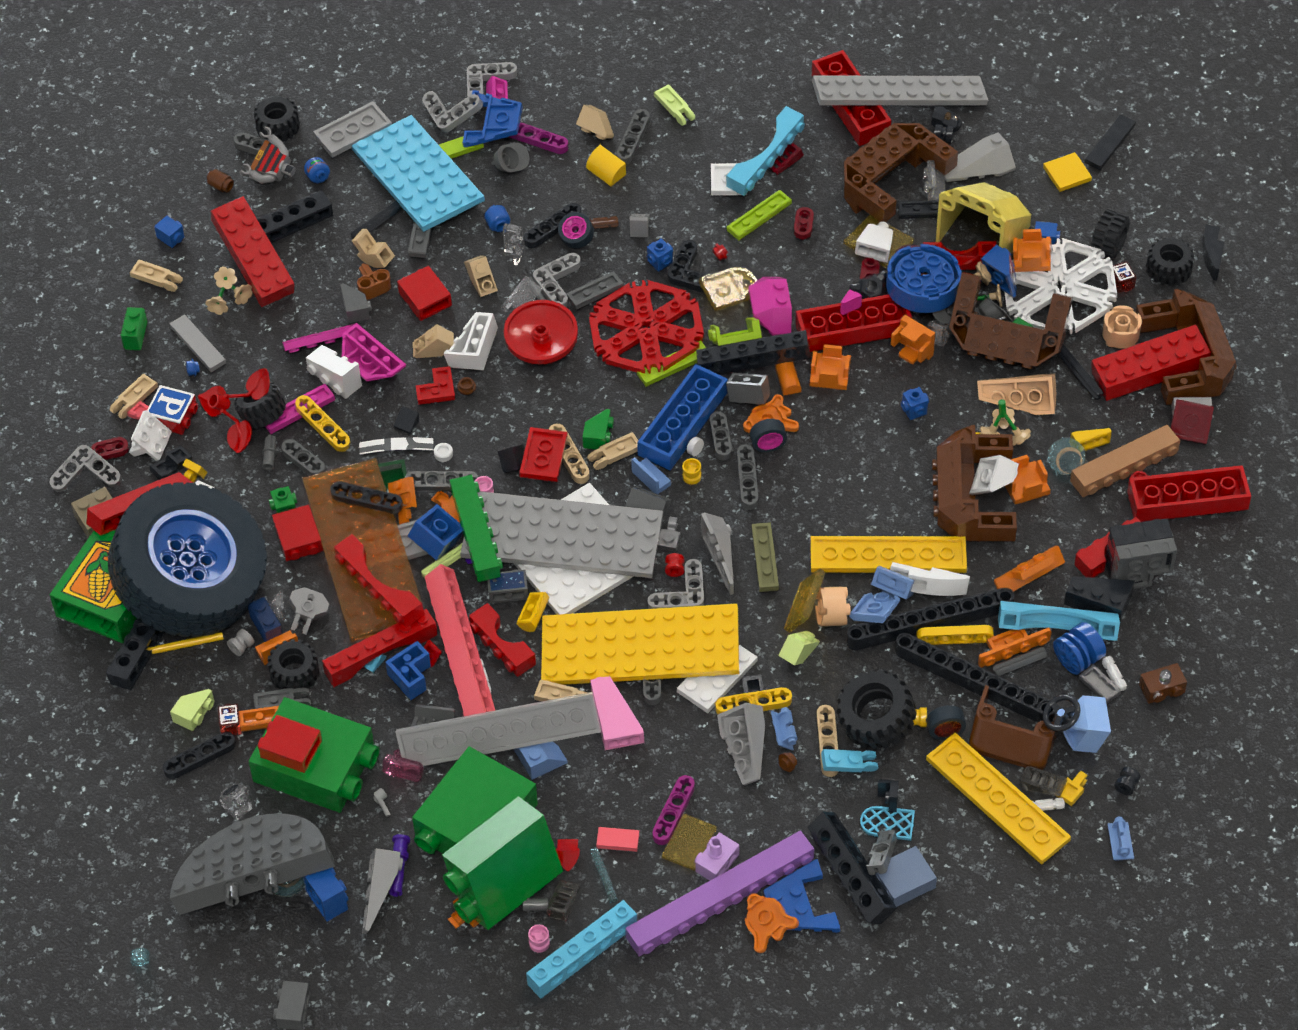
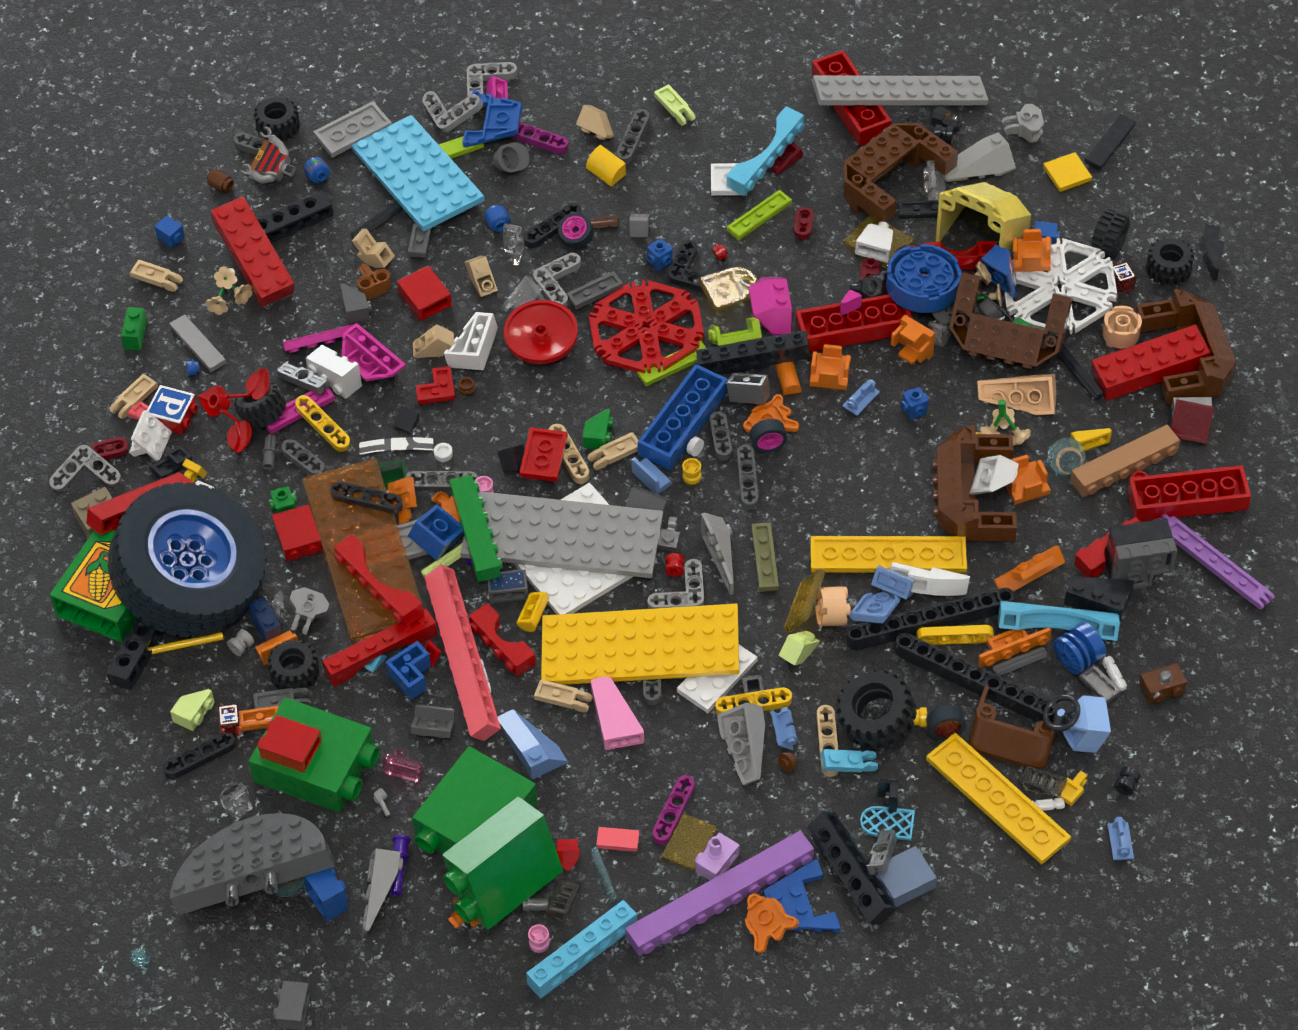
light grey plate [395,692,601,770] -> none
none -> piece [277,361,330,394]
none -> medium blue hinge [842,379,880,416]
none -> light grey hinge [1002,104,1044,143]
none -> medium lavender hinge [1158,515,1275,610]

